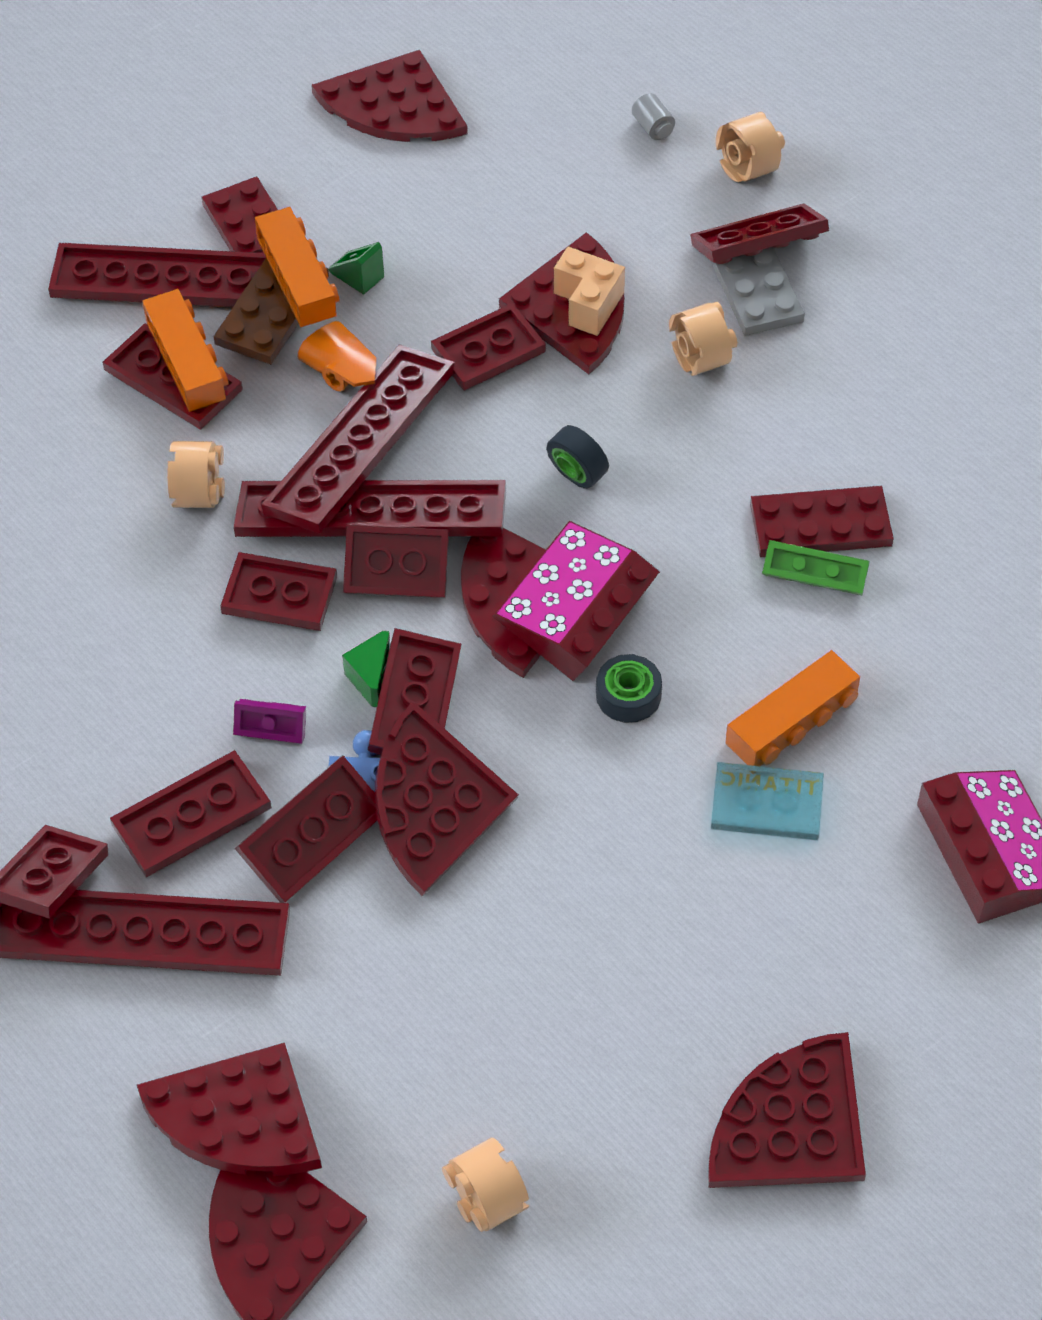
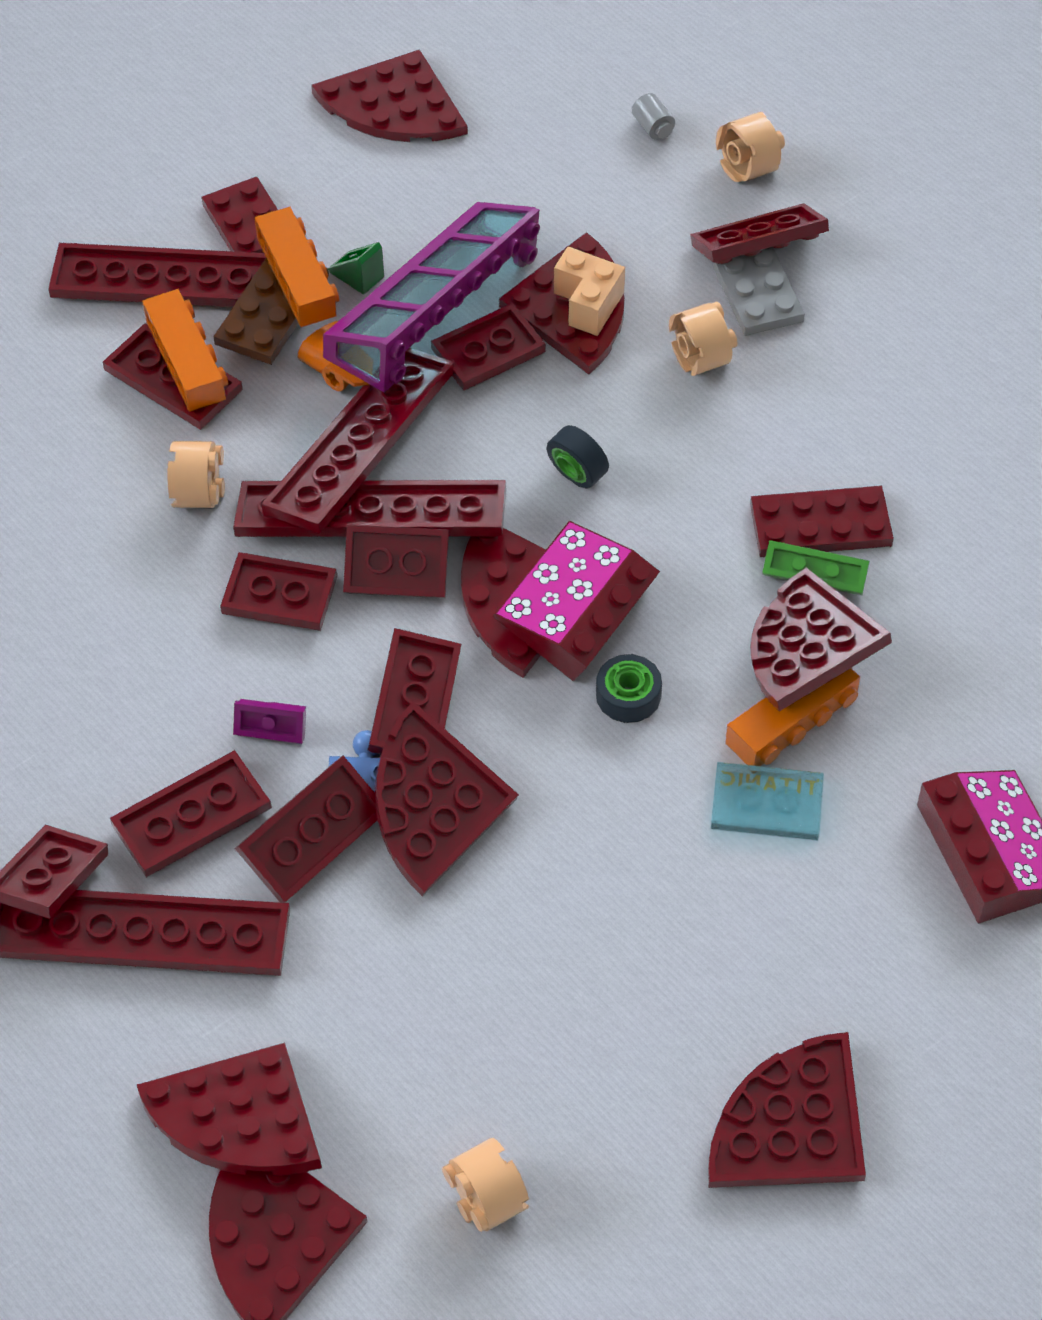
green slope [342,631,390,708] -> none
none -> magenta window [323,202,540,392]
none -> plate [750,568,892,711]

